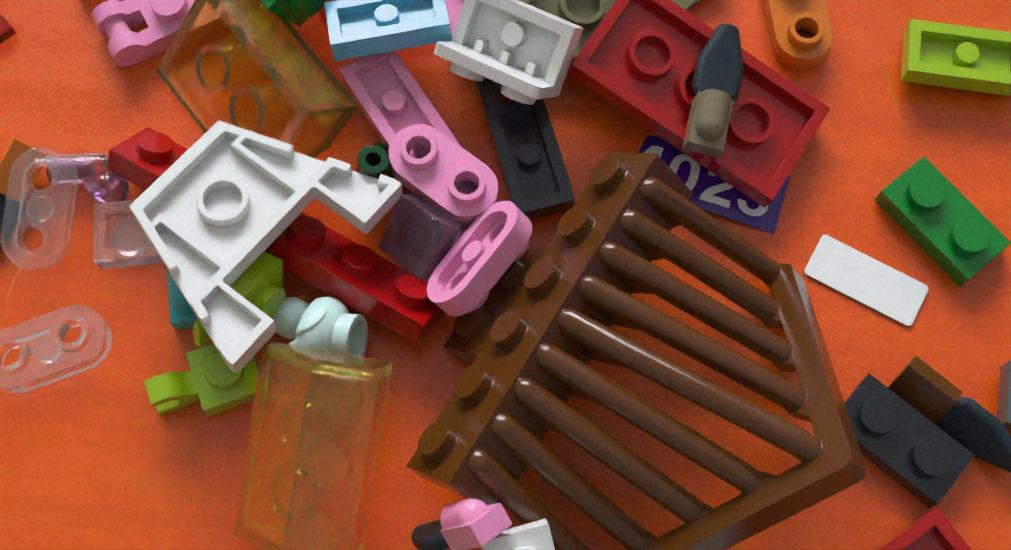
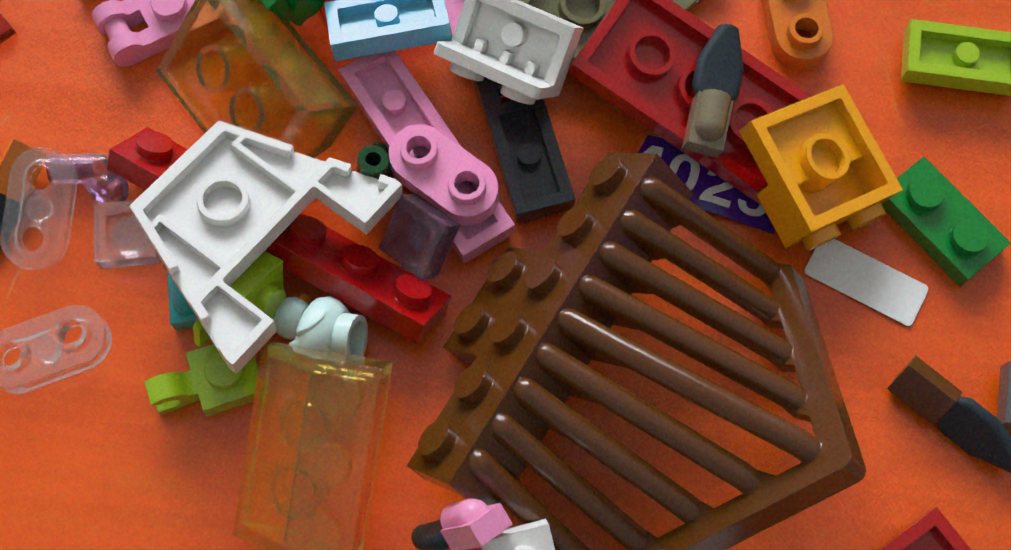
bright pink plate [427,201,532,317] -> none
black plate [844,373,975,508] -> none
none -> light orange plate [739,84,903,252]

